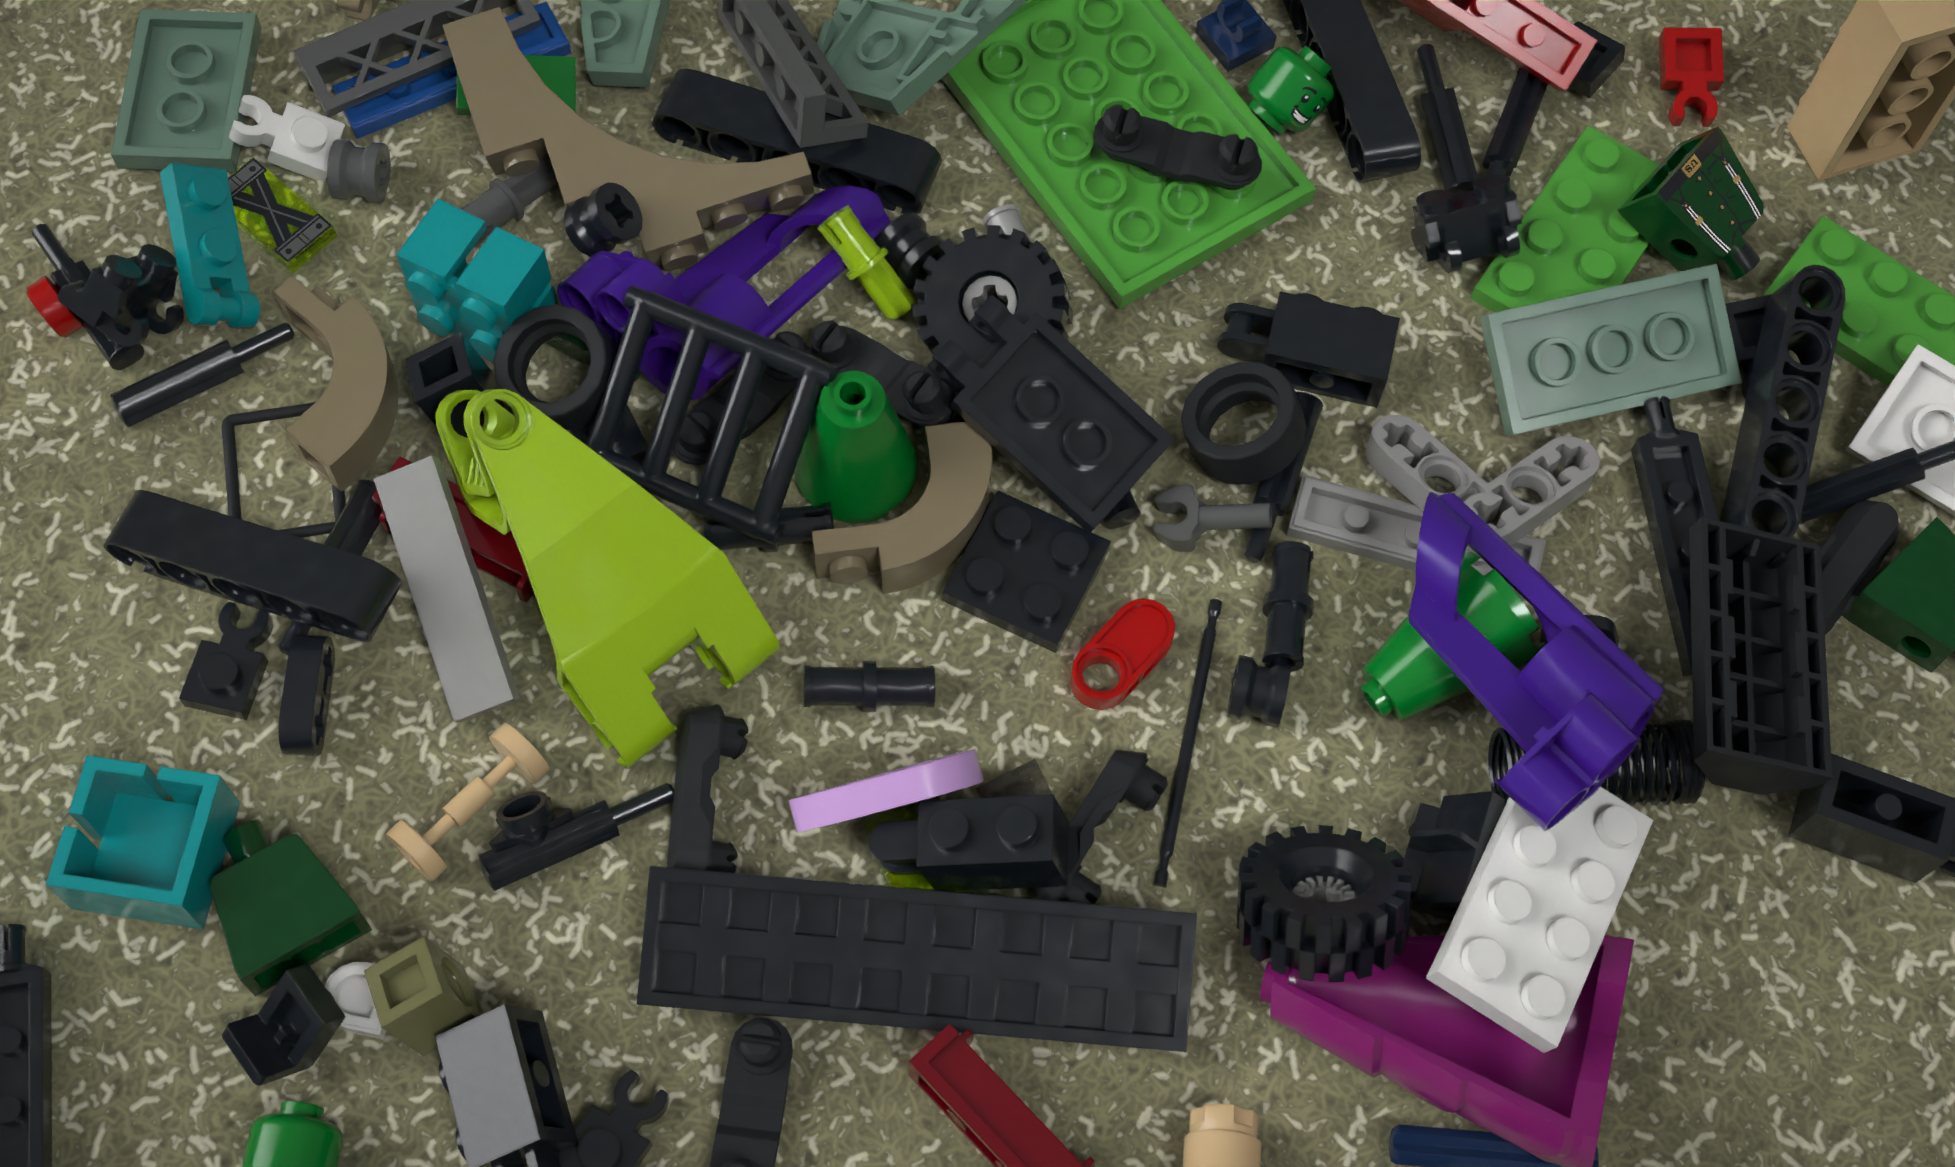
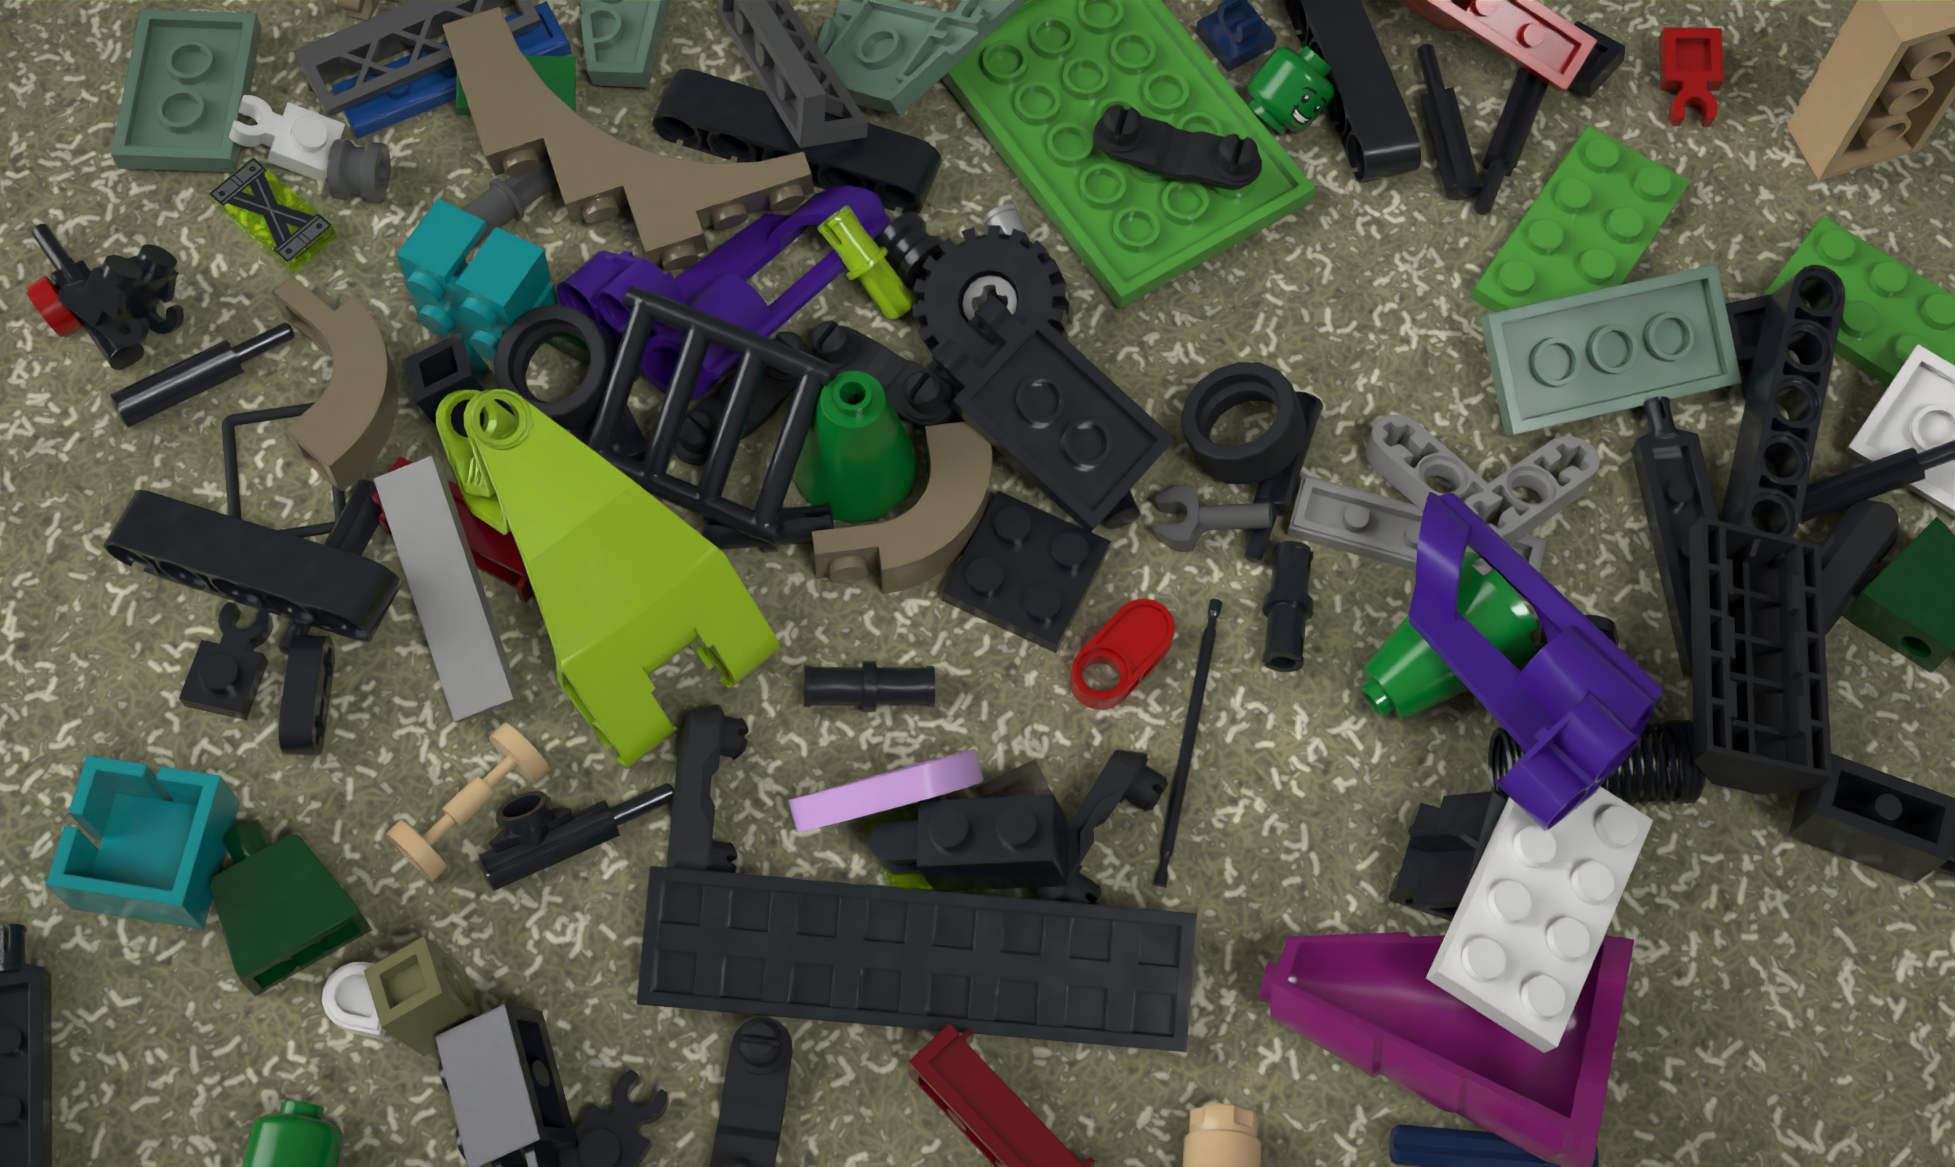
teal plate [160,162,260,329] -> none
black bracket [222,964,346,1086] -> none
black wheel [564,182,643,257] -> none
black brick [1217,291,1400,408] -> none
black wheel [1227,655,1291,728] -> none
black bush [1237,825,1412,983] -> none
black piece [1411,174,1522,274] -> none
dark green torso [1617,127,1764,281] -> none

